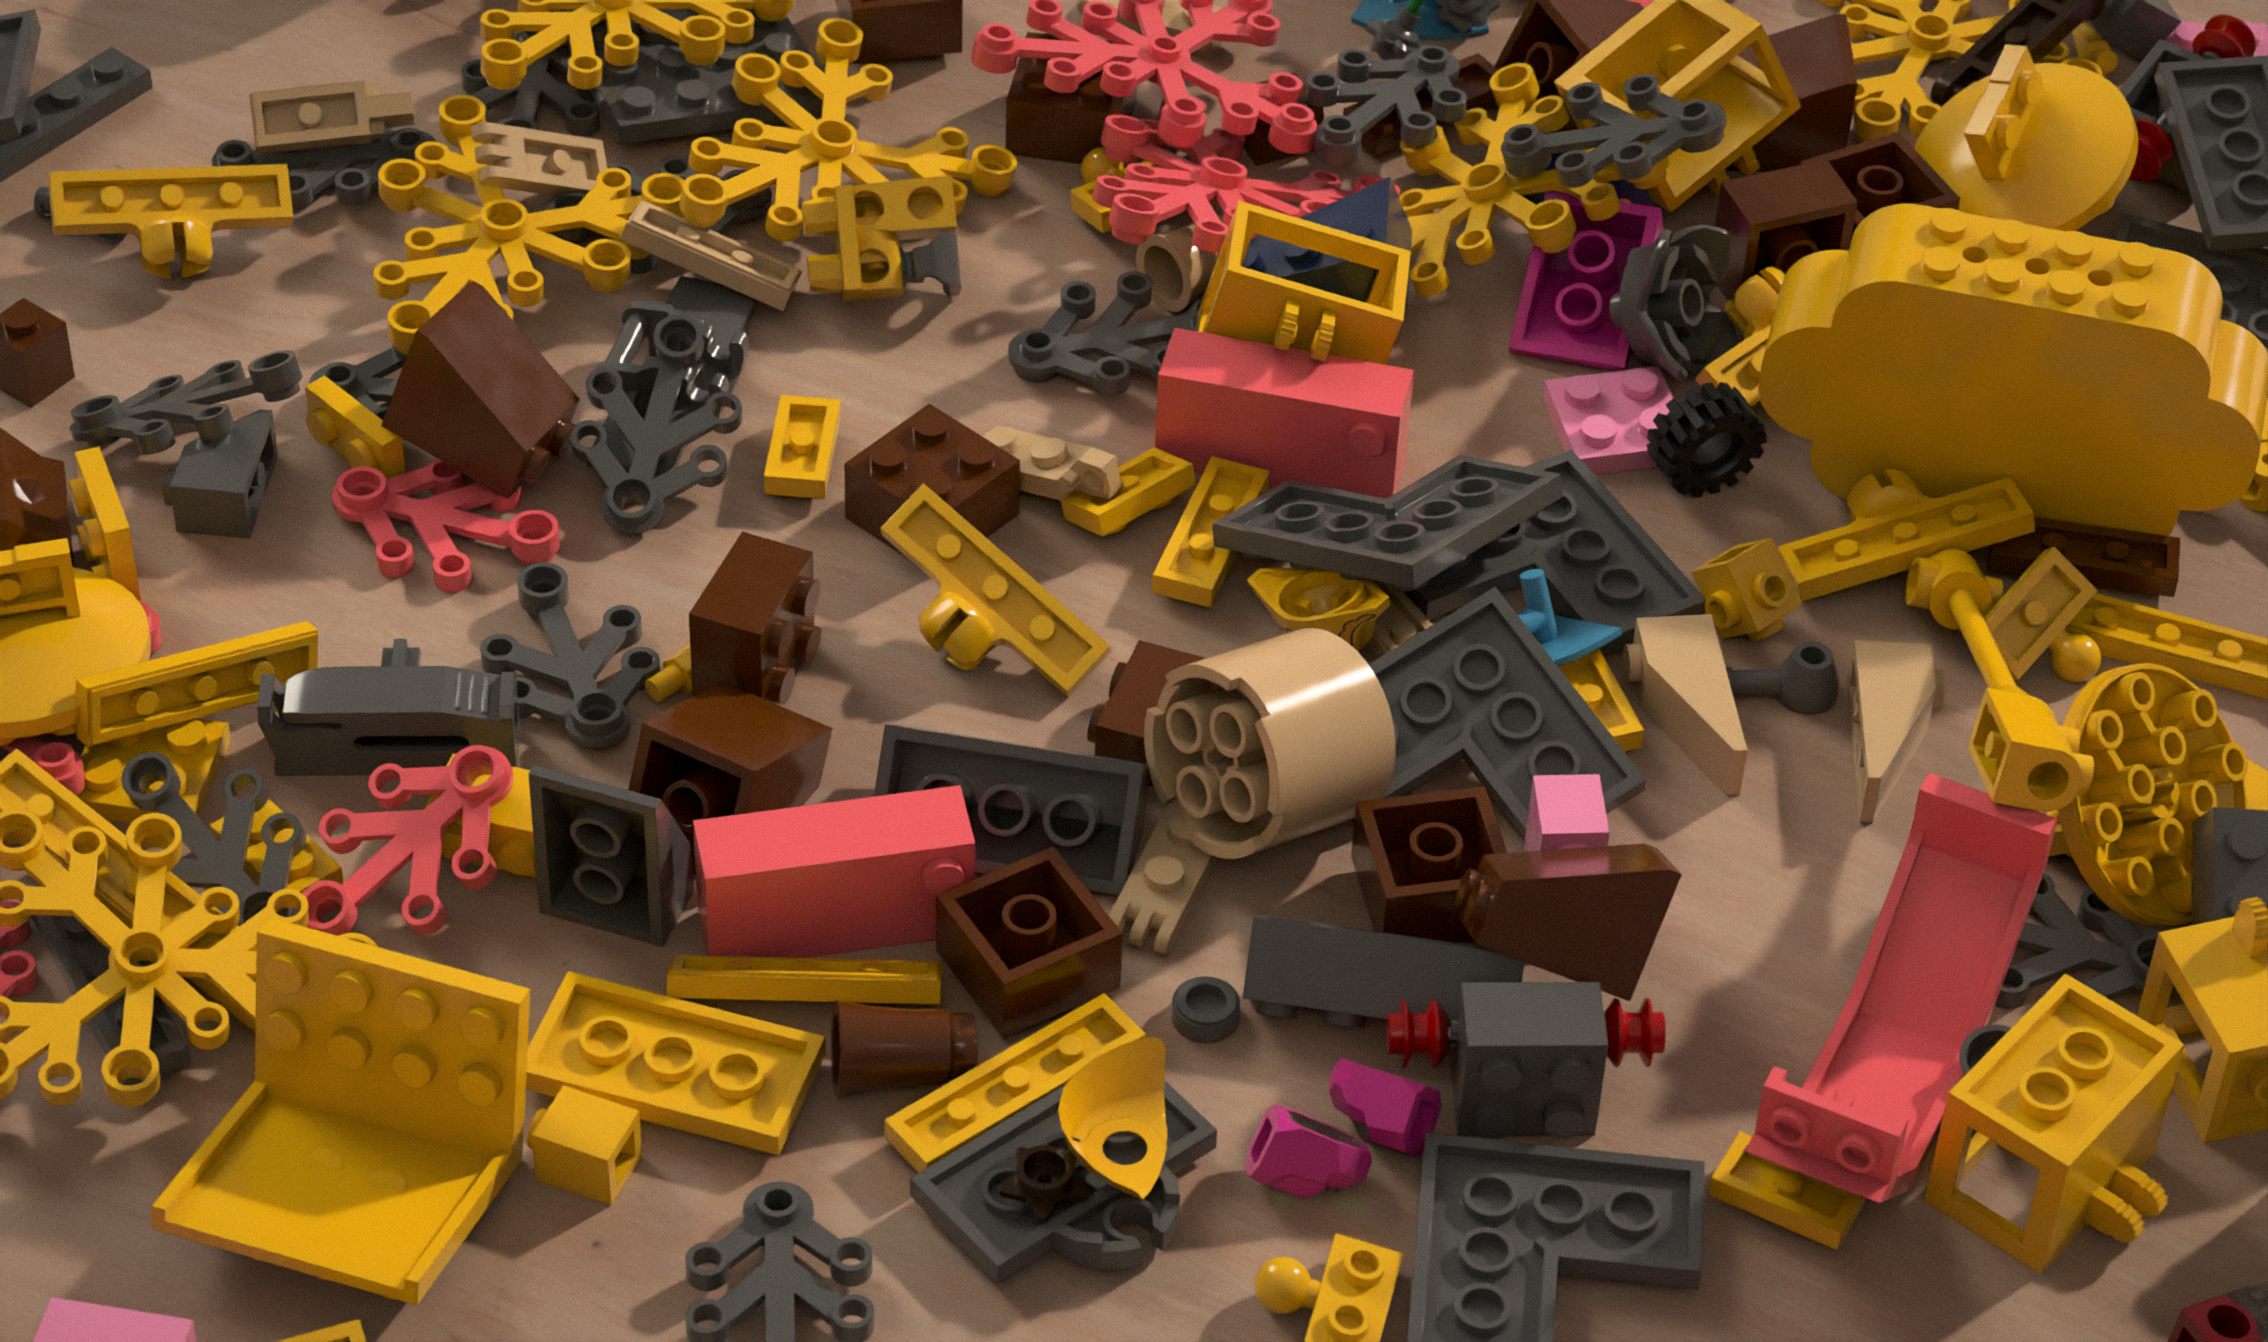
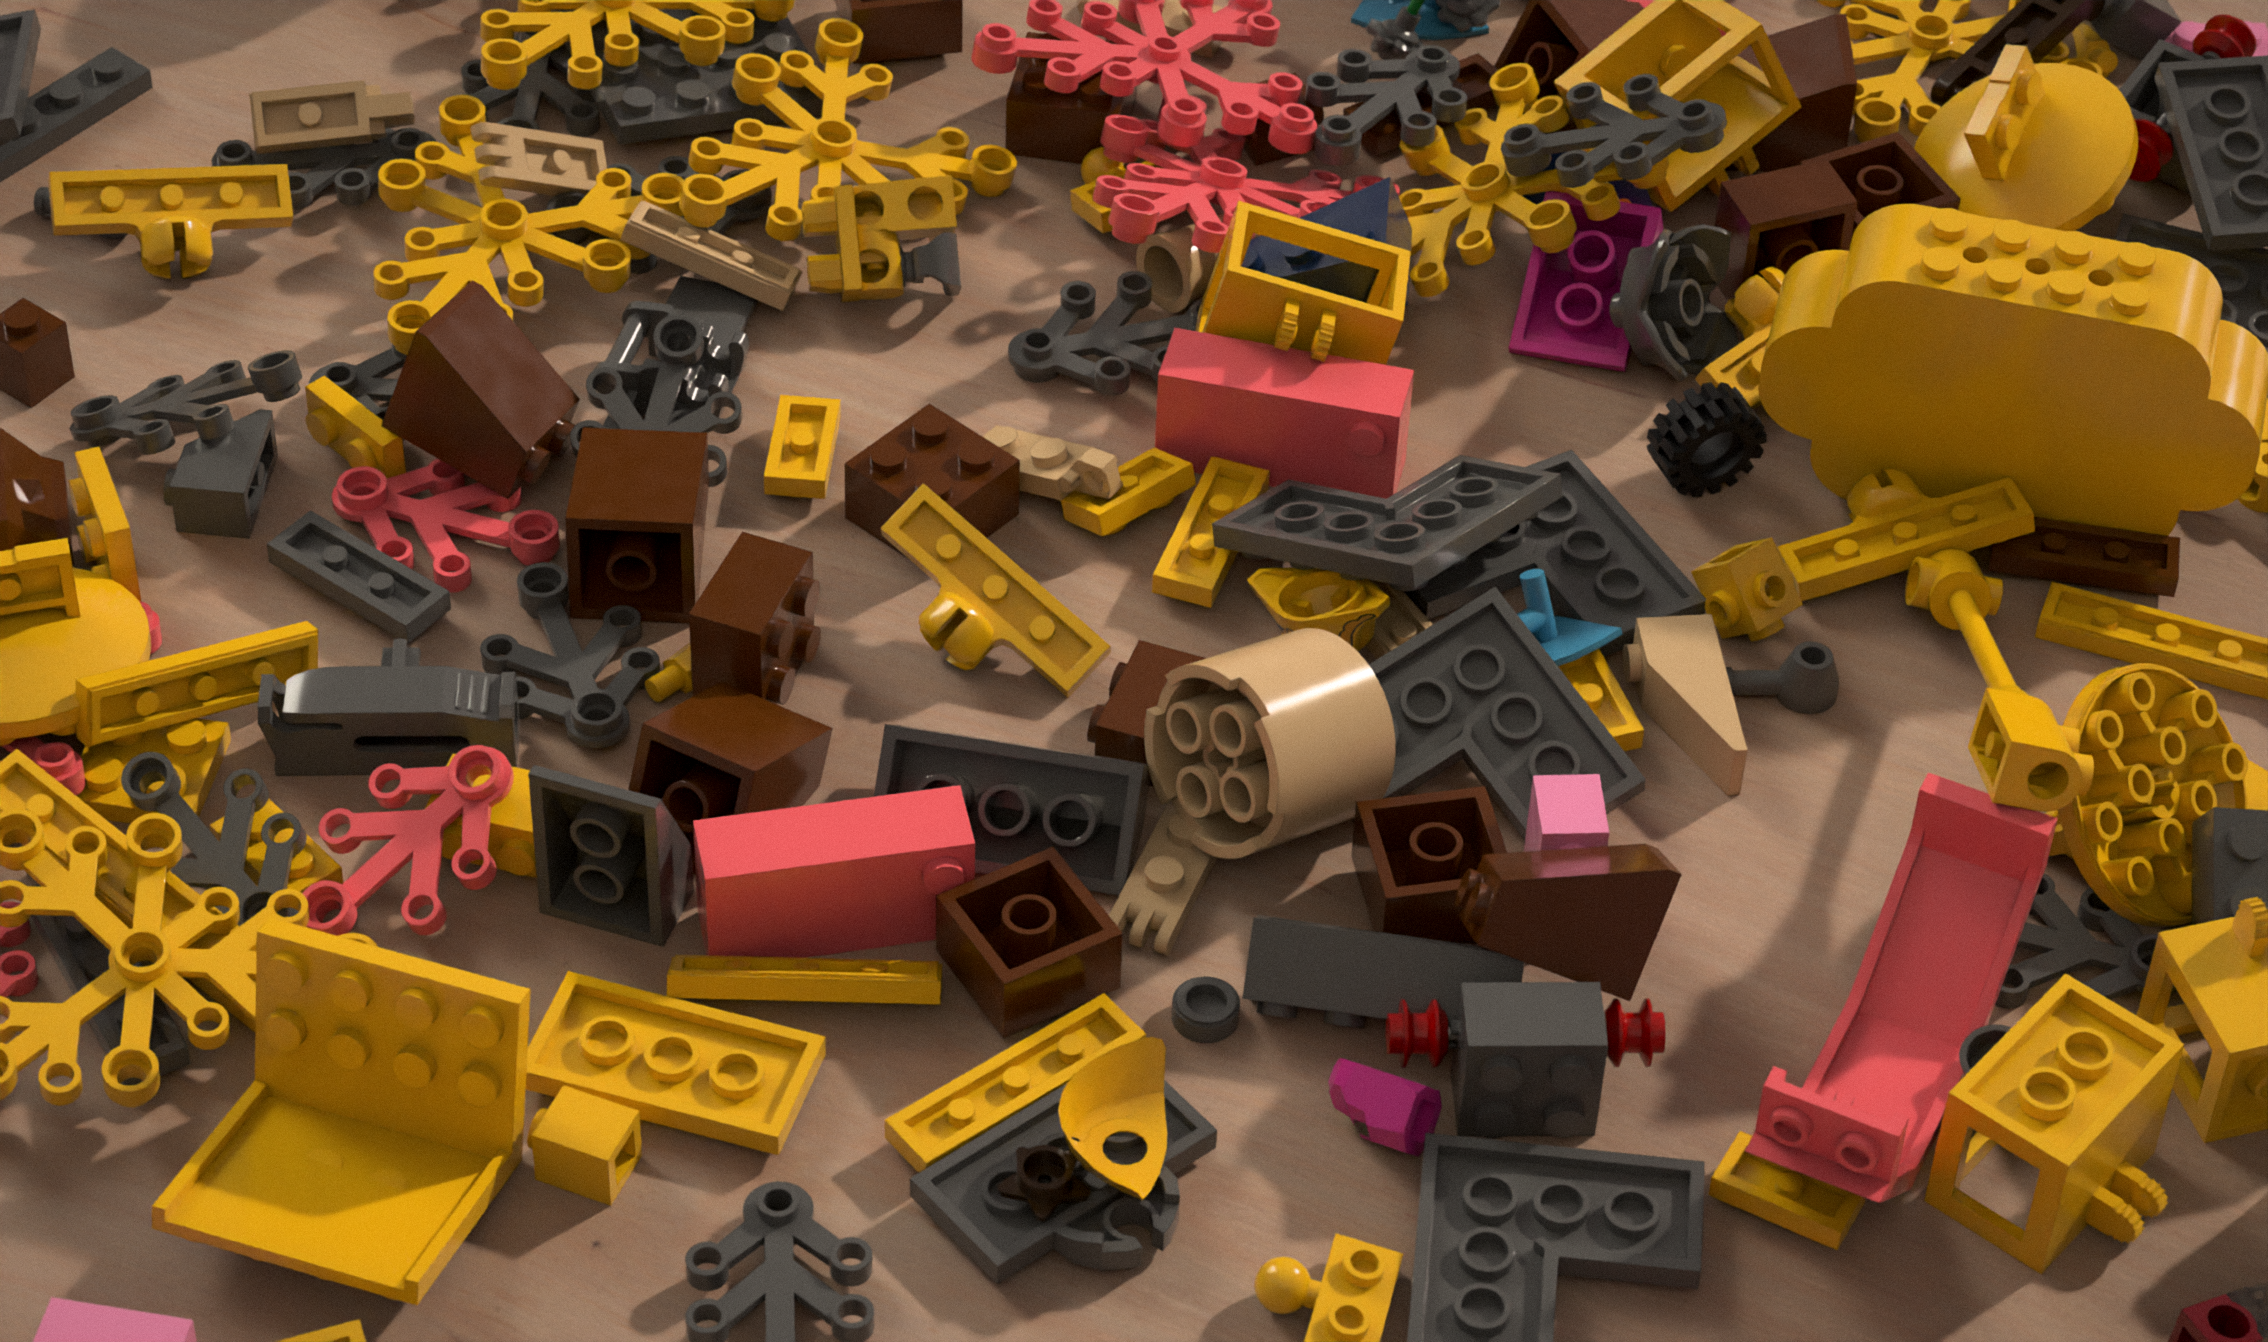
reddish brown plant [830,1000,978,1097] -> none
dark pink rock [1245,1105,1372,1199] -> none
bright pink plate [1543,366,1673,475] -> none
tan slope [1846,640,1945,823] -> none
yellow plate [1984,547,2101,683] -> none
none -> dark grey plate [267,510,451,644]
none -> reddish brown slope [565,427,709,623]

